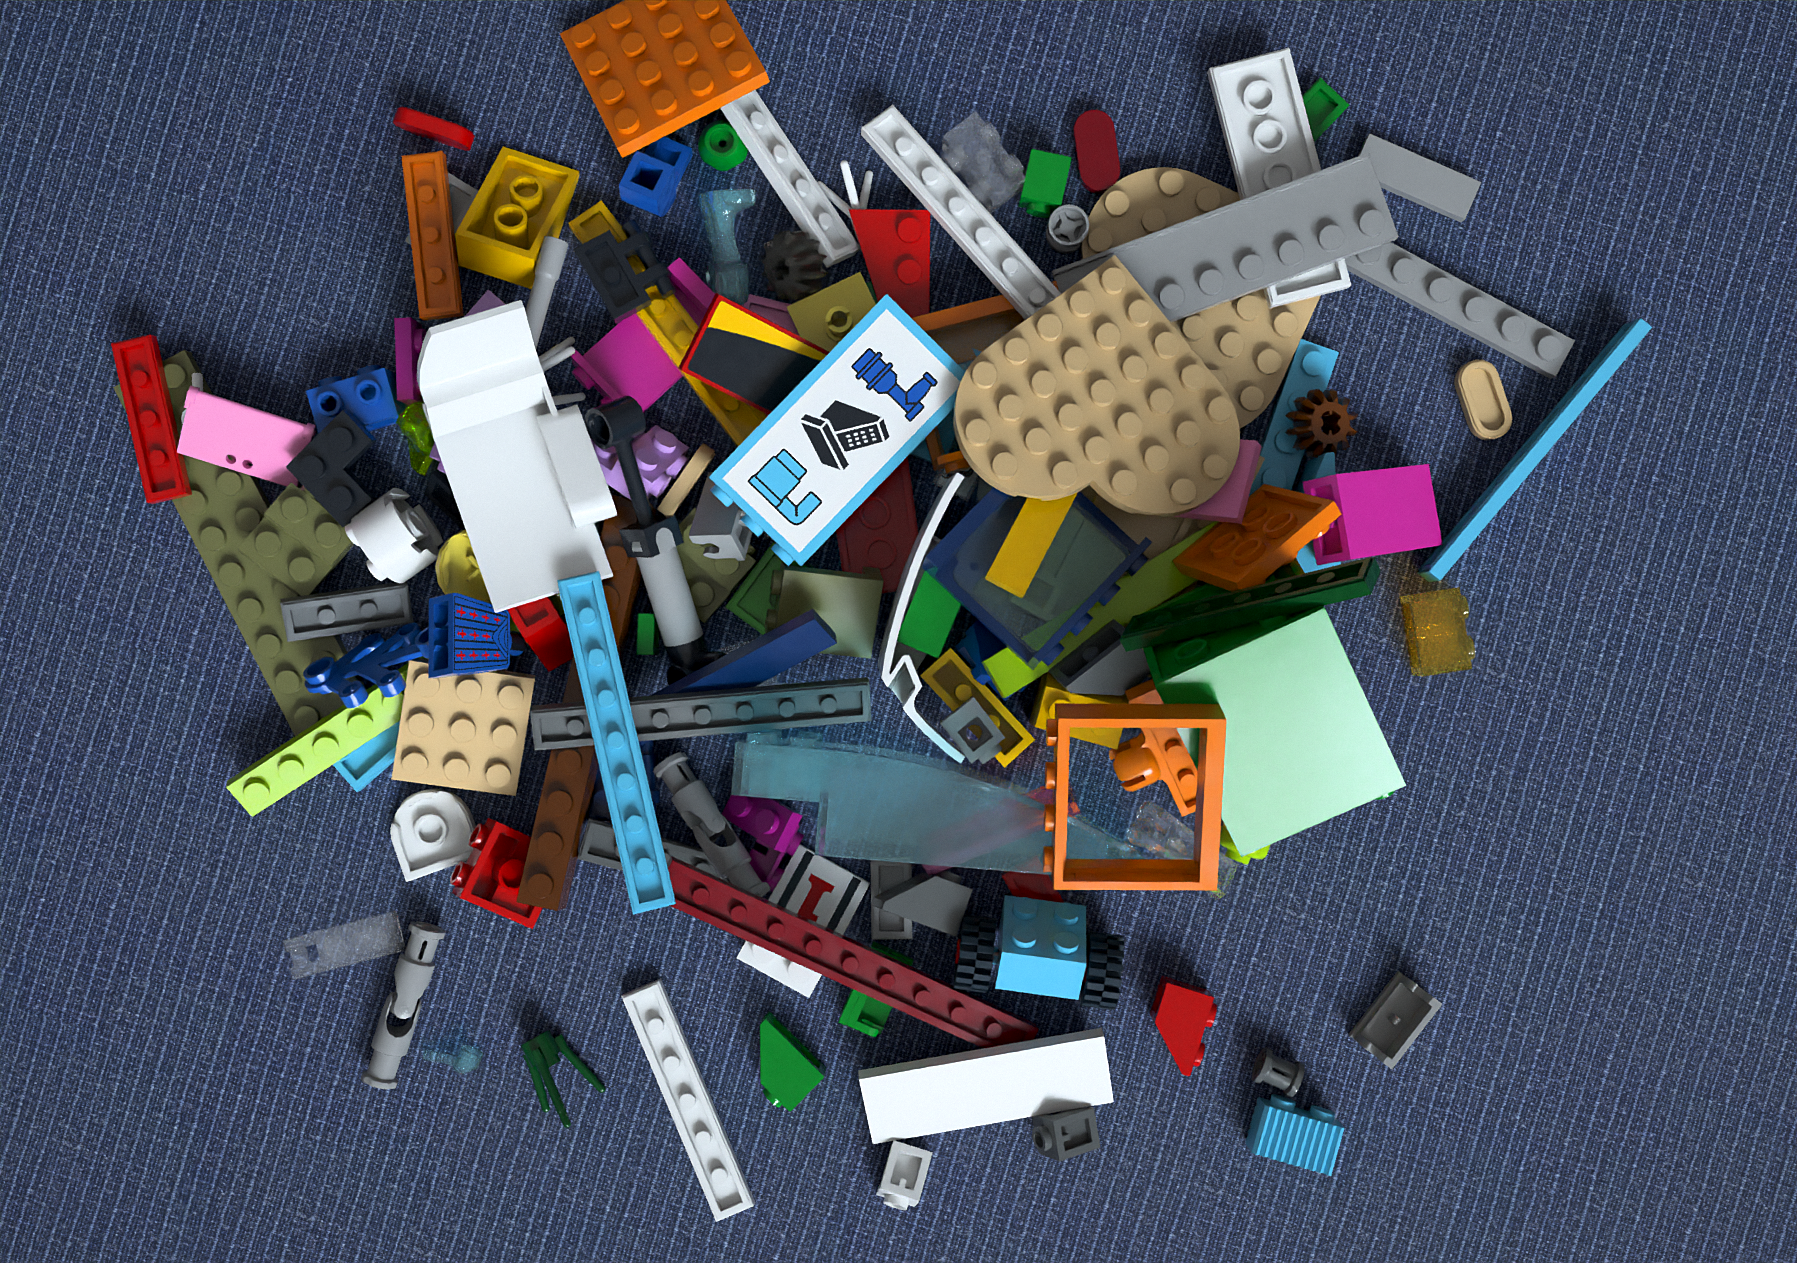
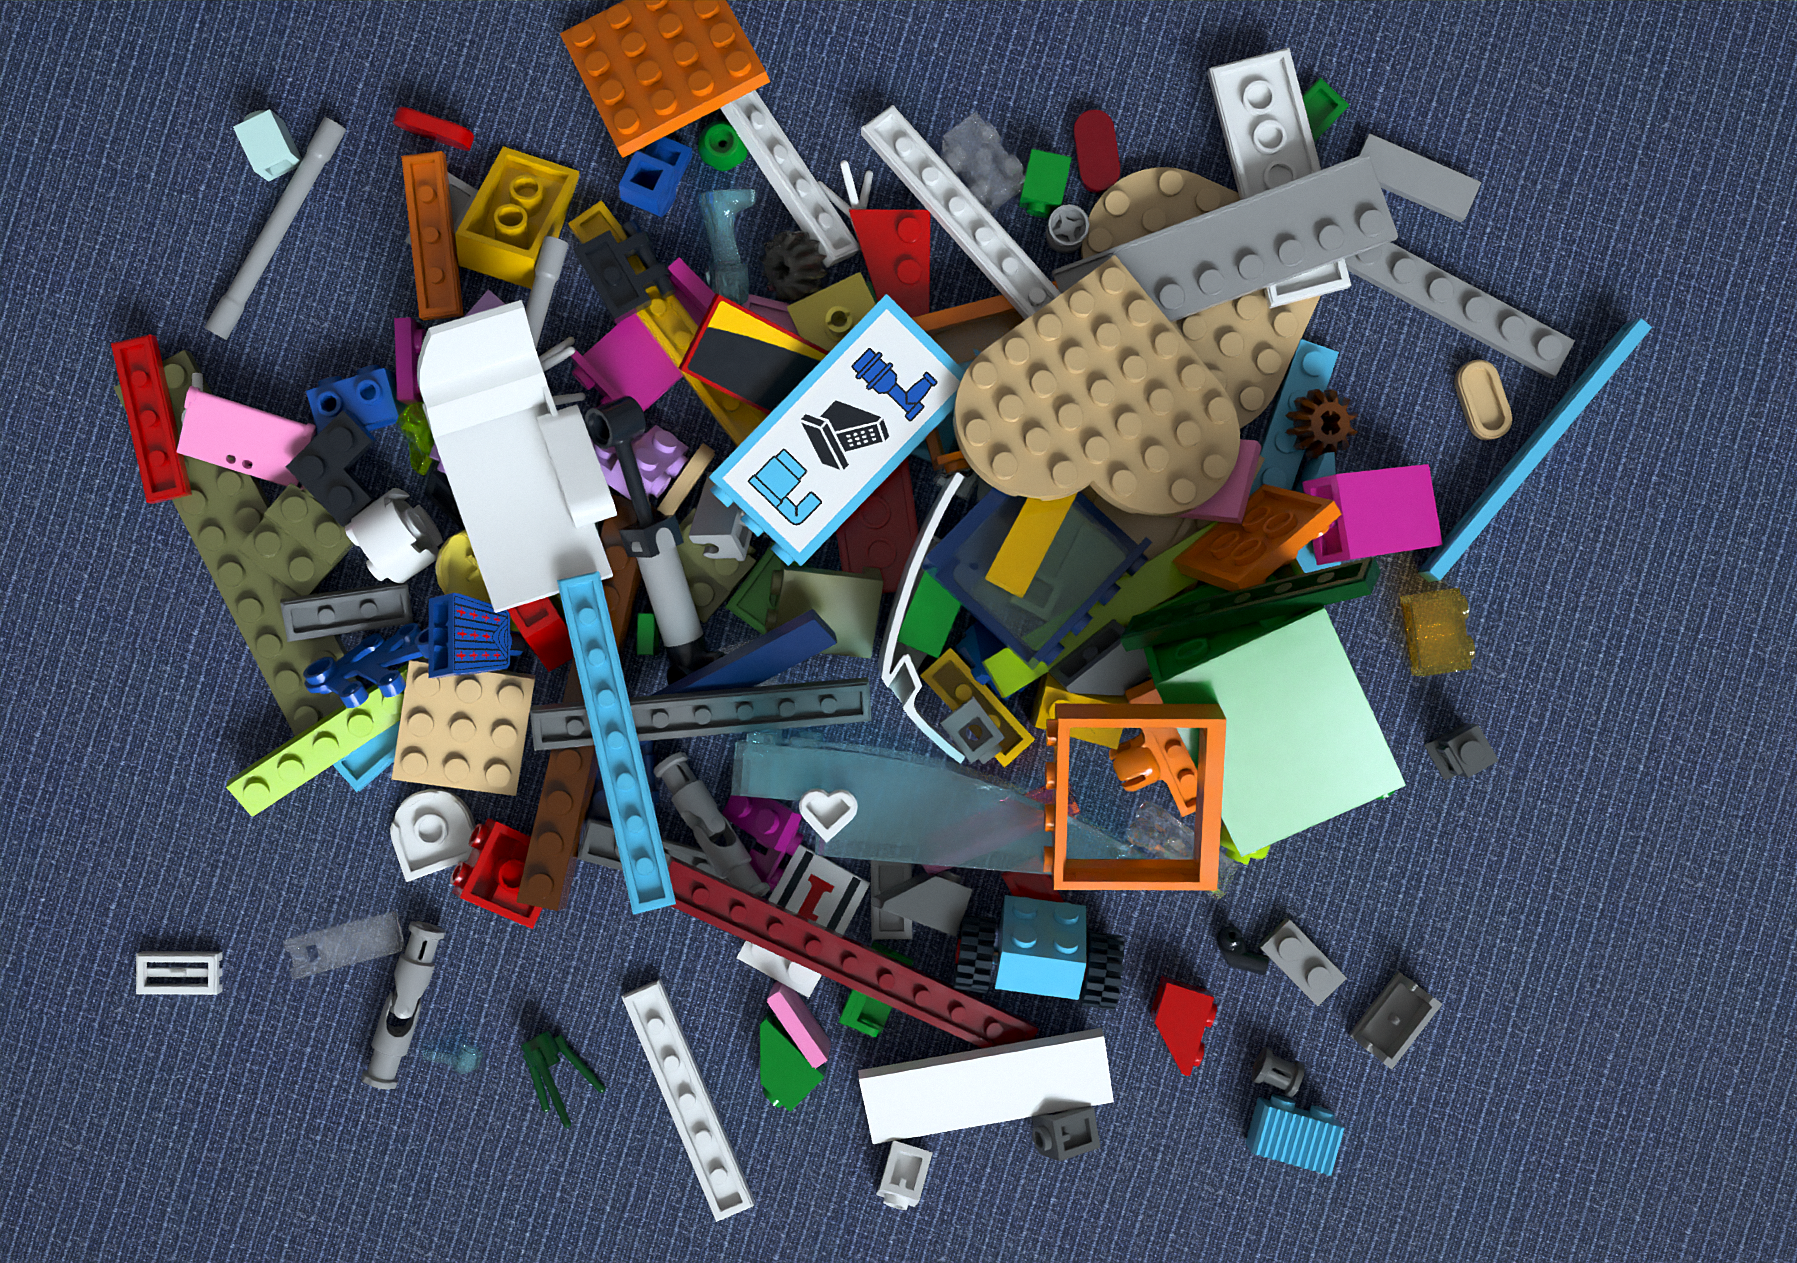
none -> white tile [136,951,222,995]
none -> light grey piece [204,117,347,340]
none -> light aqua brick [233,109,302,182]
none -> bright pink tile [767,981,831,1069]
none -> white tile [799,788,858,843]
none -> black arm [1217,926,1269,976]
none -> light grey plate [1258,917,1347,1006]
none -> dark grey window [1424,722,1499,780]

